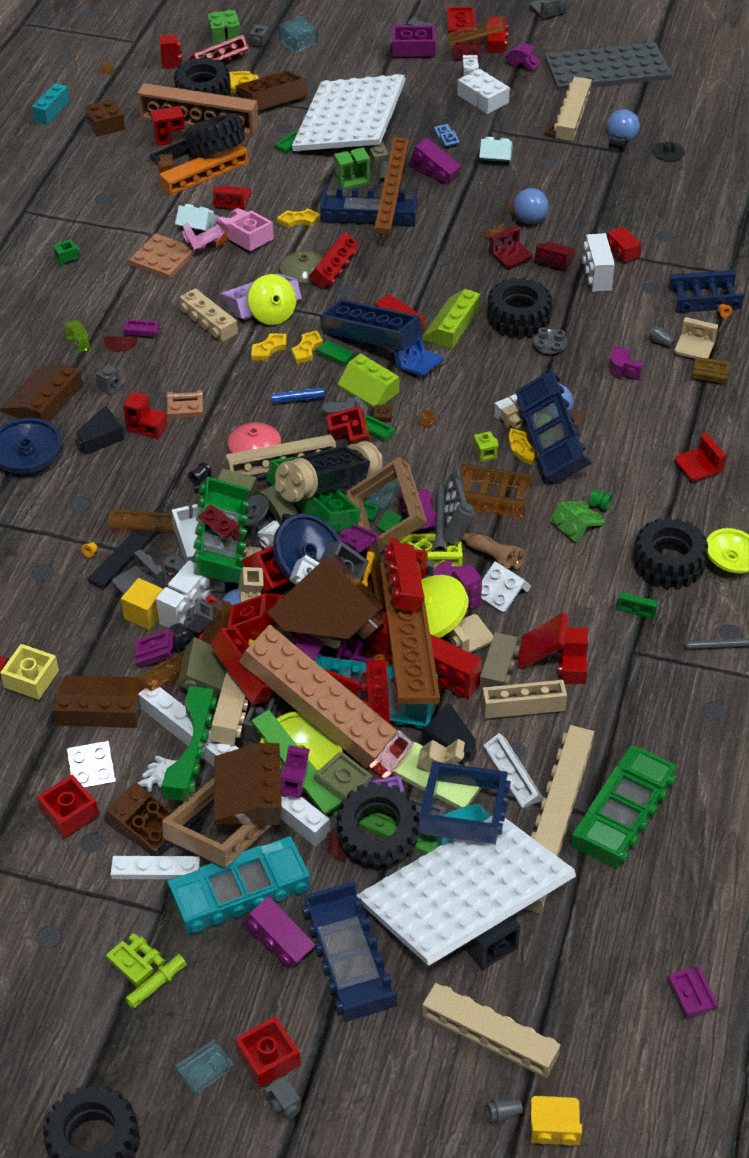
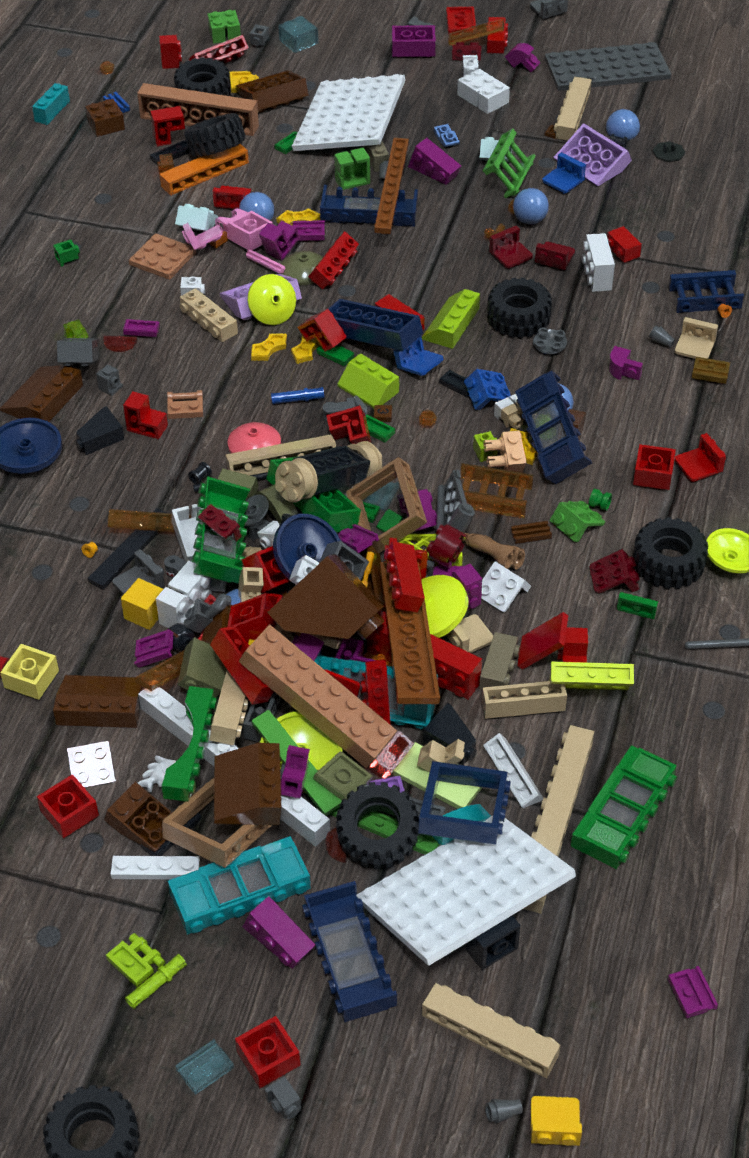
none -> dark grey brick [57,338,99,366]
none -> blue tile [103,92,130,113]
none -> white brick [180,277,205,296]
none -> dark grey arm [205,594,231,619]
none -> medium blue piece [239,192,274,220]
none -> bright pink axle [246,250,285,274]
none -> magenta brick [259,221,300,261]
none -> magenta plate [293,221,325,241]
none -> red brick [297,309,347,351]
none -> dark red brick [426,524,468,569]
none -> black tile [439,370,469,397]
none -> blue bracket [464,369,511,410]
none -> bright green fence [483,129,535,198]
none -> light nougat brick [483,431,527,474]
none -> reddish brown tile [511,521,552,544]
none -> blue bracket [542,152,586,193]
none -> neon yellow fence [548,662,634,690]
none -> lavender slope [554,123,632,186]
none -> dark red bracket [589,549,640,594]
none -> red brick [633,444,676,490]

